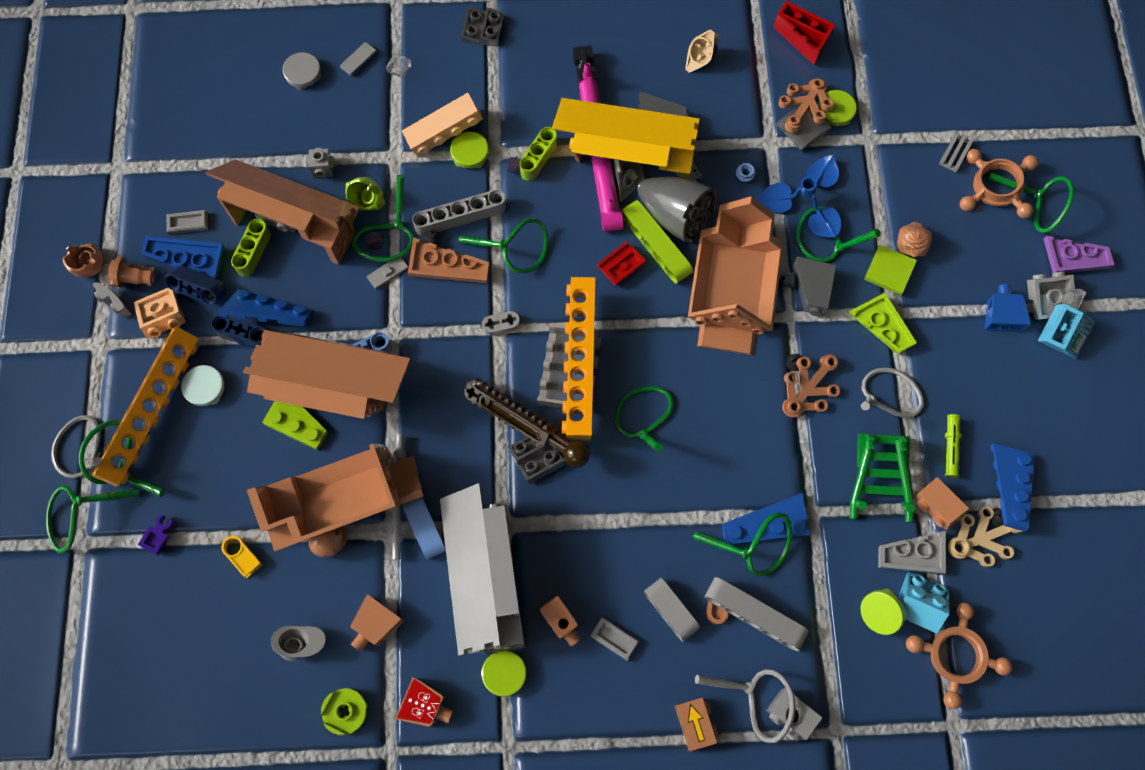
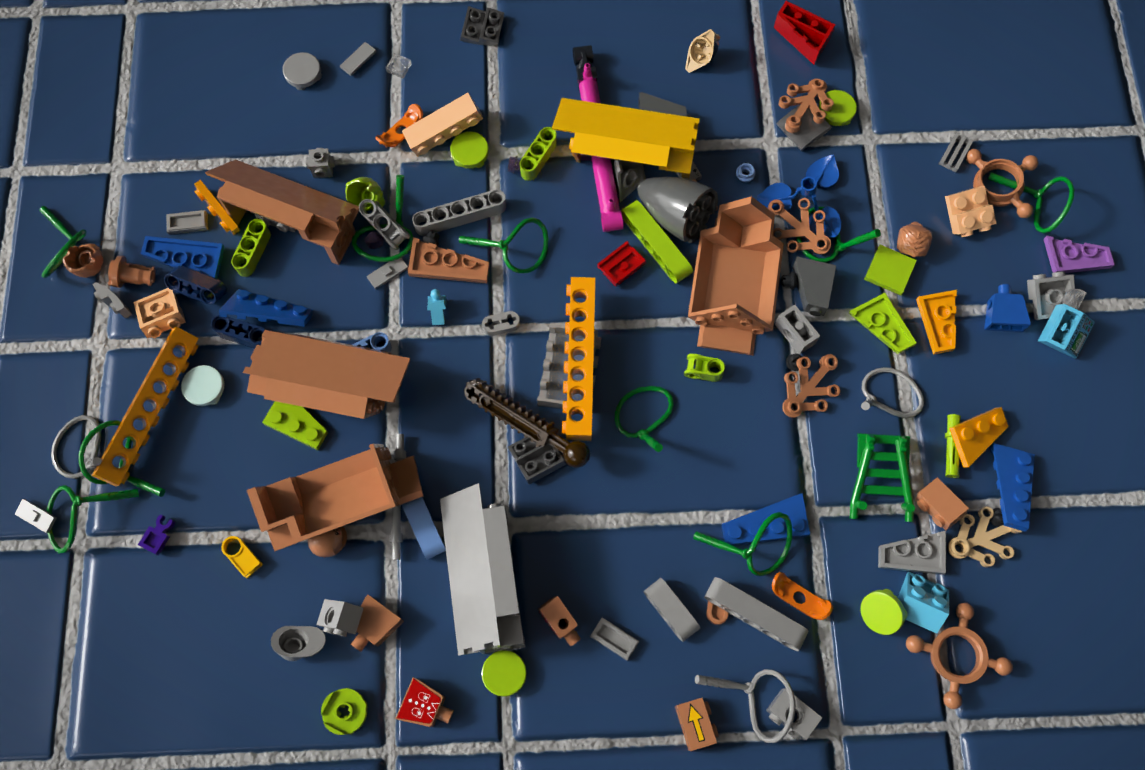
none -> piece [15,499,57,533]
none -> green piece [39,206,87,278]
none -> light orange wing [194,180,240,235]
none -> light grey brick [316,599,363,637]
none -> light grey piece [359,199,411,250]
none -> orange piece [375,104,423,148]
none -> medium azure piece [427,289,447,325]
none -> lime piece [684,354,725,382]
none -> nougat plant [768,198,831,255]
none -> orange piece [772,572,833,620]
none -> light grey brick [775,305,820,354]
none -> light orange wing [916,290,957,355]
none -> light nougat plate [945,186,996,237]
none -> light orange wing [949,407,1009,468]

